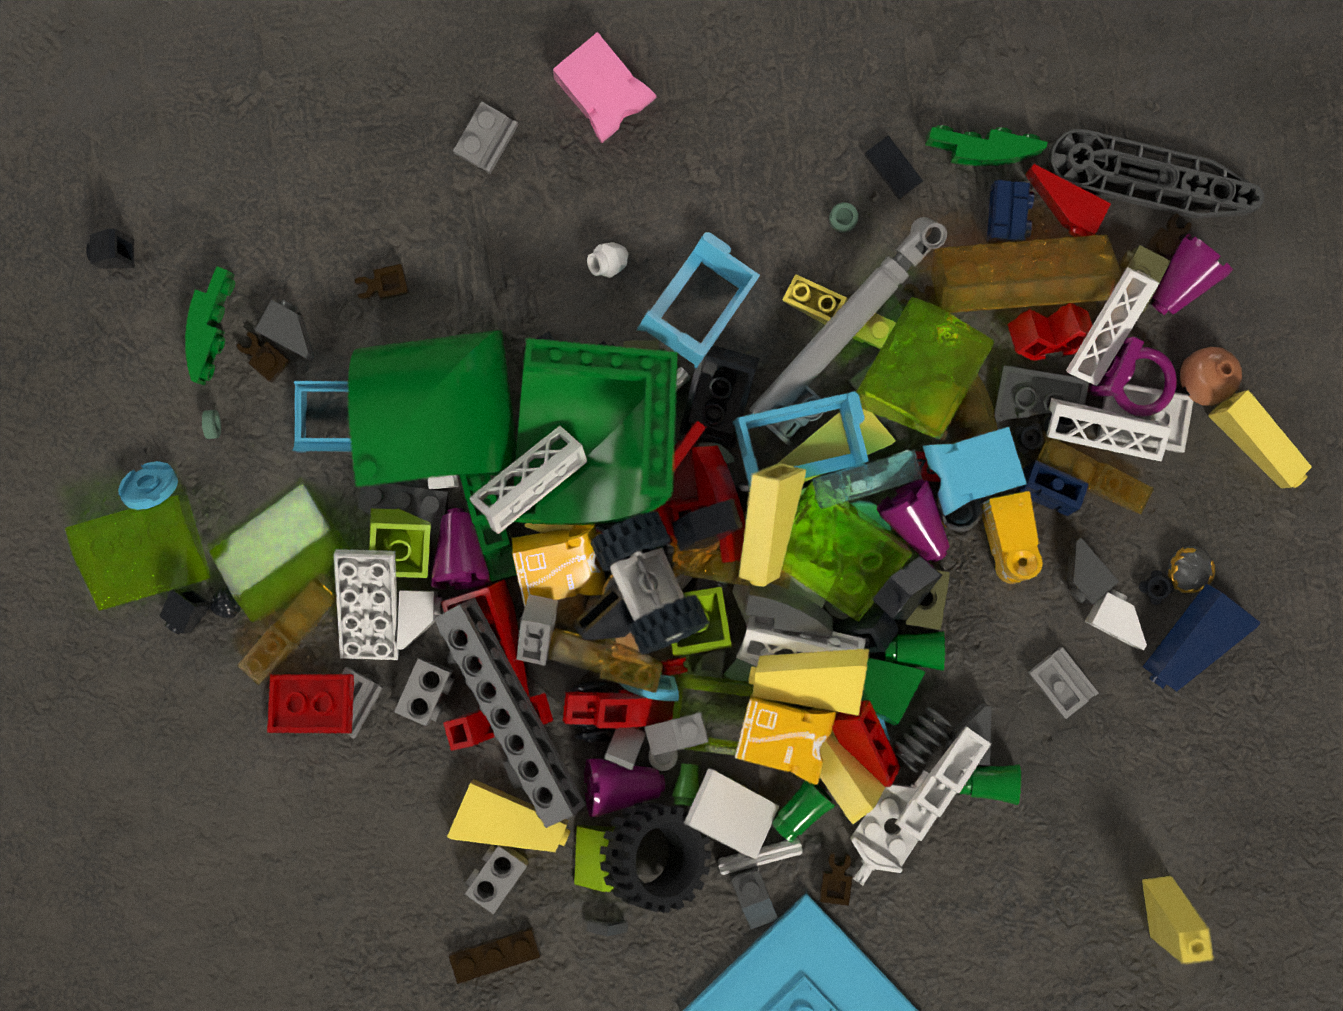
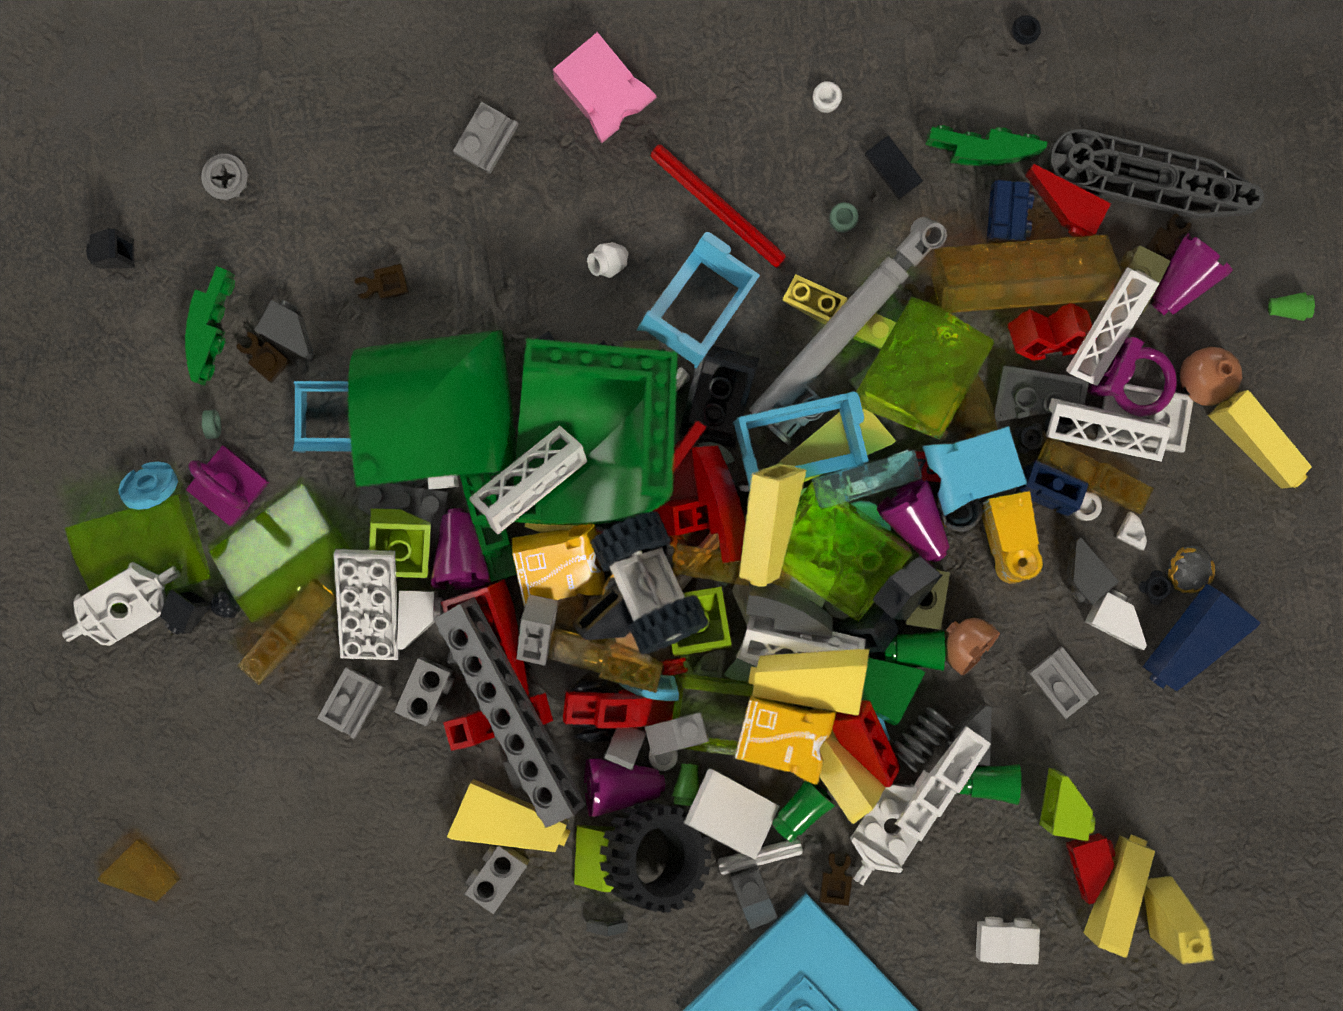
red tile [267,674,354,733] -> none
dark brown plate [449,927,541,984] -> none
black slope [672,499,742,551] -> none
none -> white plate [62,562,180,646]
none -> clear yellow wing [97,838,180,902]
none -> magenta tile [186,445,269,526]
none -> light grey gear [201,154,249,201]
none -> red axle [651,144,786,267]
none -> white tile [812,81,842,113]
none -> nougat cylinder [944,618,1000,675]
none -> white brick [976,917,1040,964]
none -> black plate [1011,15,1041,45]
none -> lime slope [1039,768,1095,841]
none -> red slope [1066,833,1116,905]
none -> white tile [1073,492,1102,521]
none -> light yellow slope [1083,834,1155,958]
none -> white tile [1115,512,1147,550]
none -> bright green cone [1268,292,1315,321]

